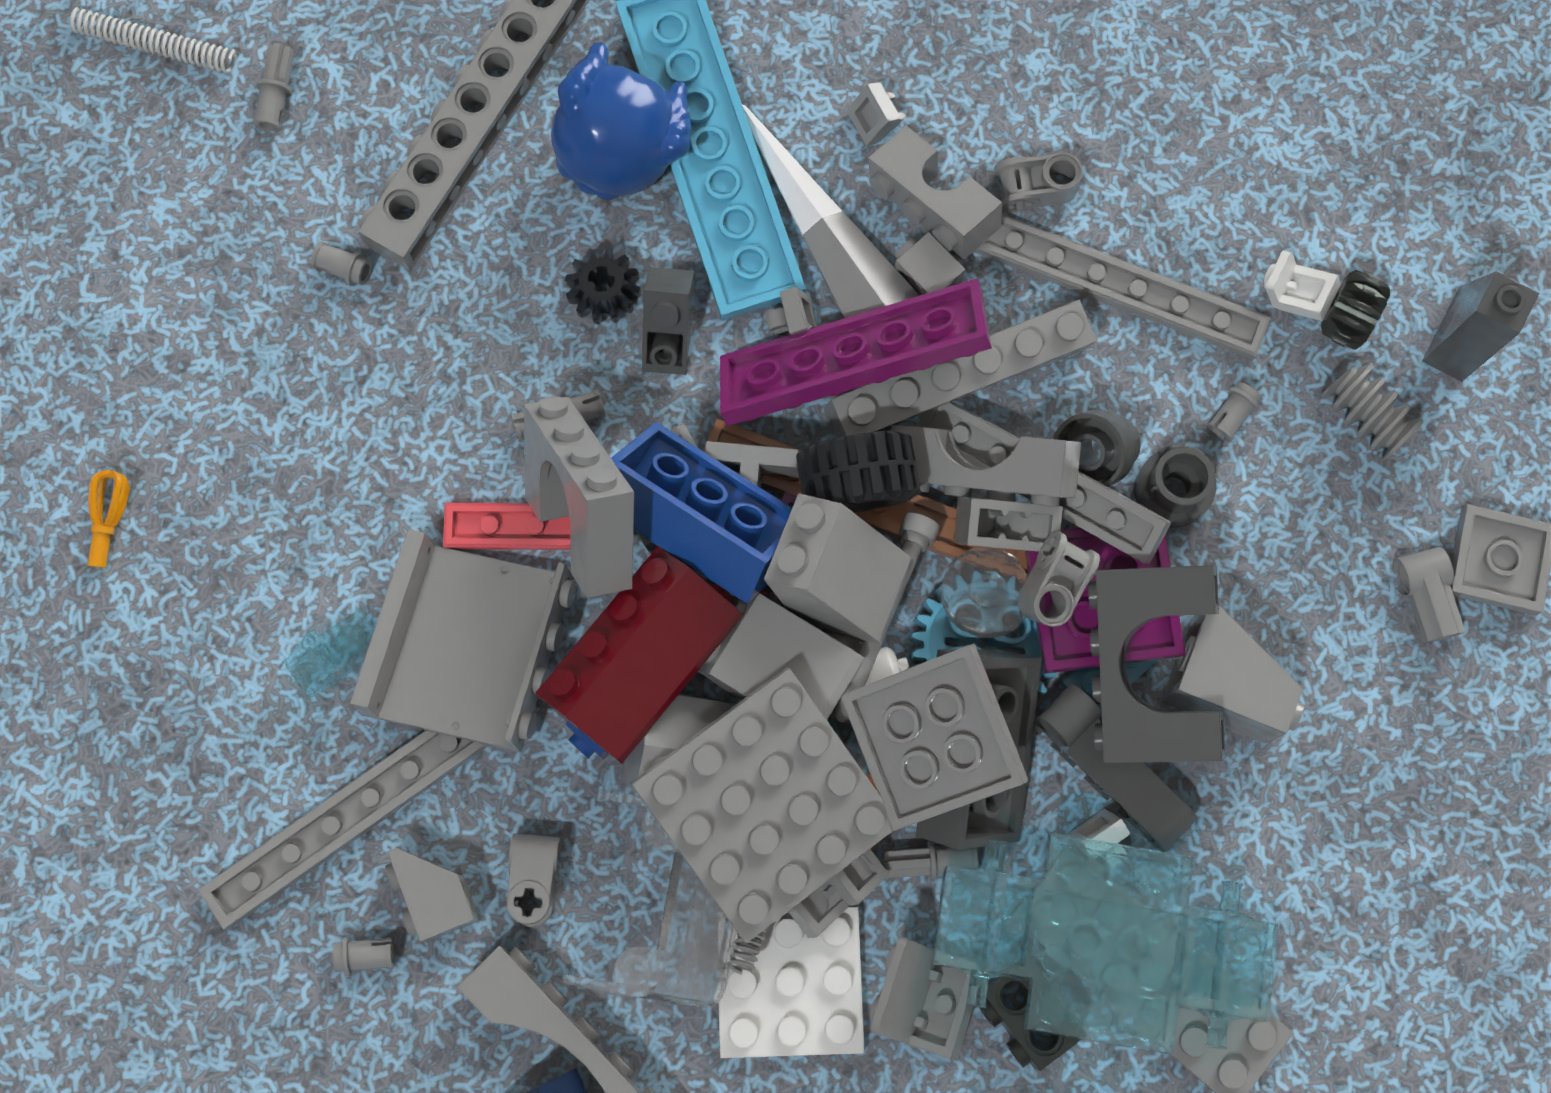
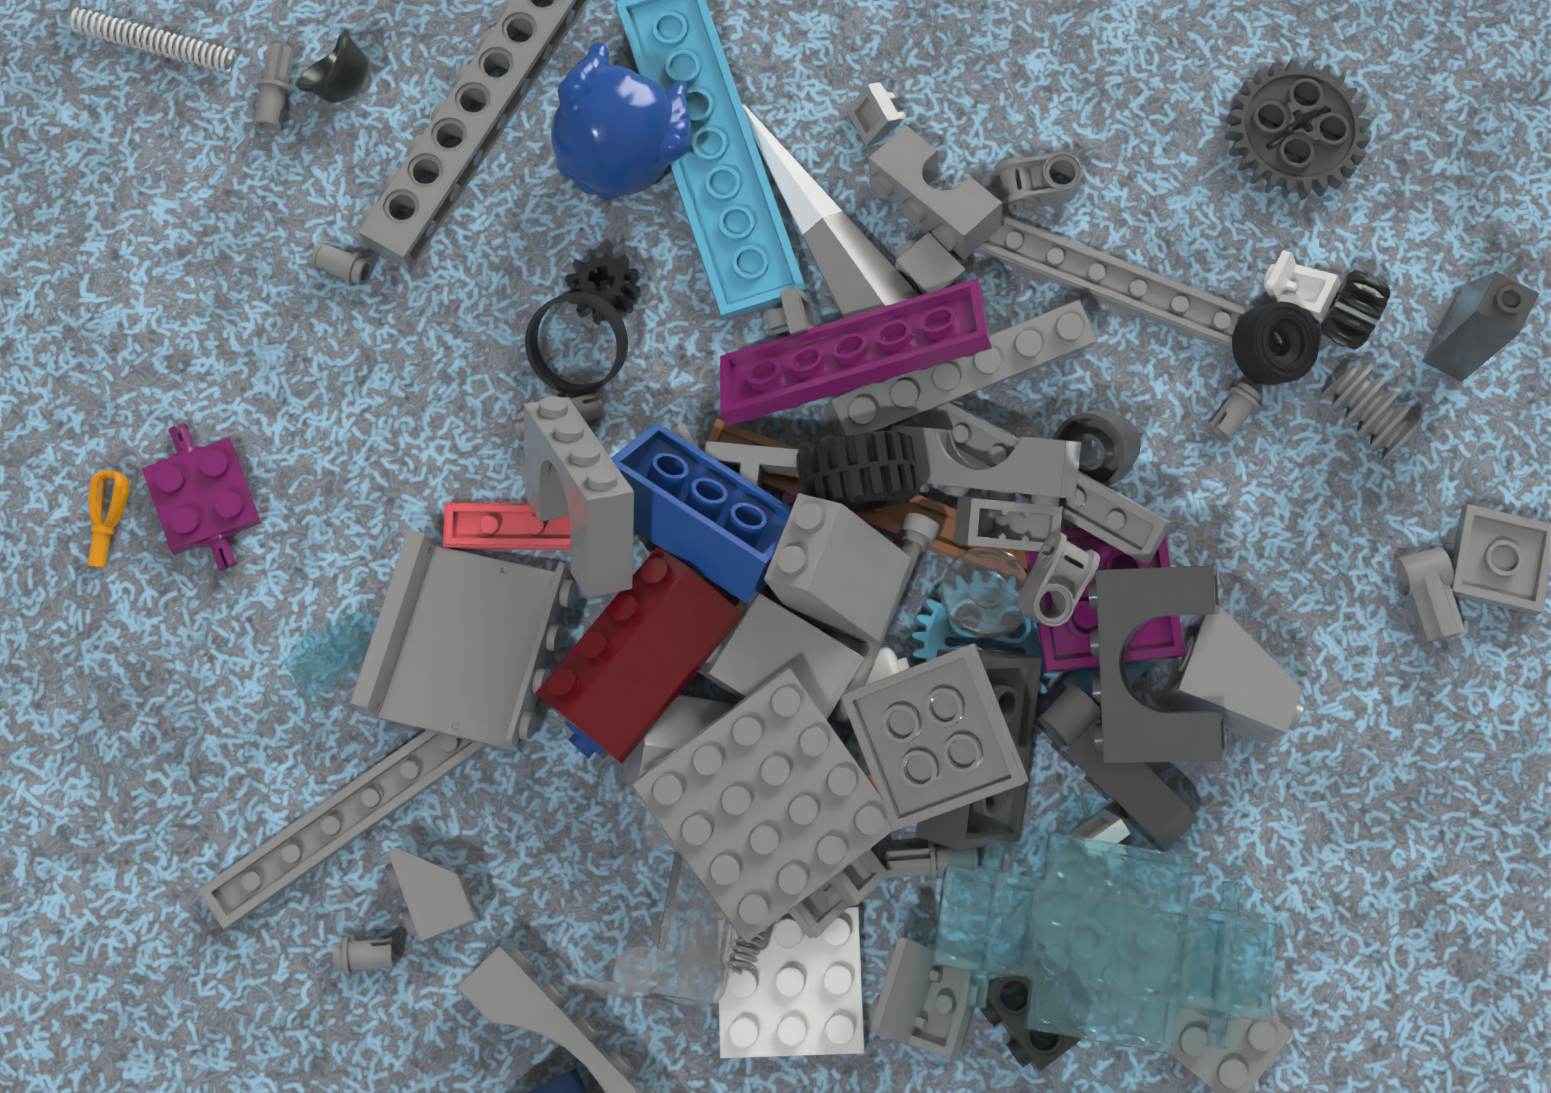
light grey piece [507,834,561,927] -> none
dark grey slope [642,267,694,375] -> none
dark grey piece [1134,445,1217,528] -> none
none -> magenta plate [142,424,261,571]
none -> pearl dark grey helmet [295,28,368,103]
none -> black tyre [525,292,628,395]
none -> dark grey gear [1225,59,1371,200]
none -> black tyre [1232,301,1319,385]

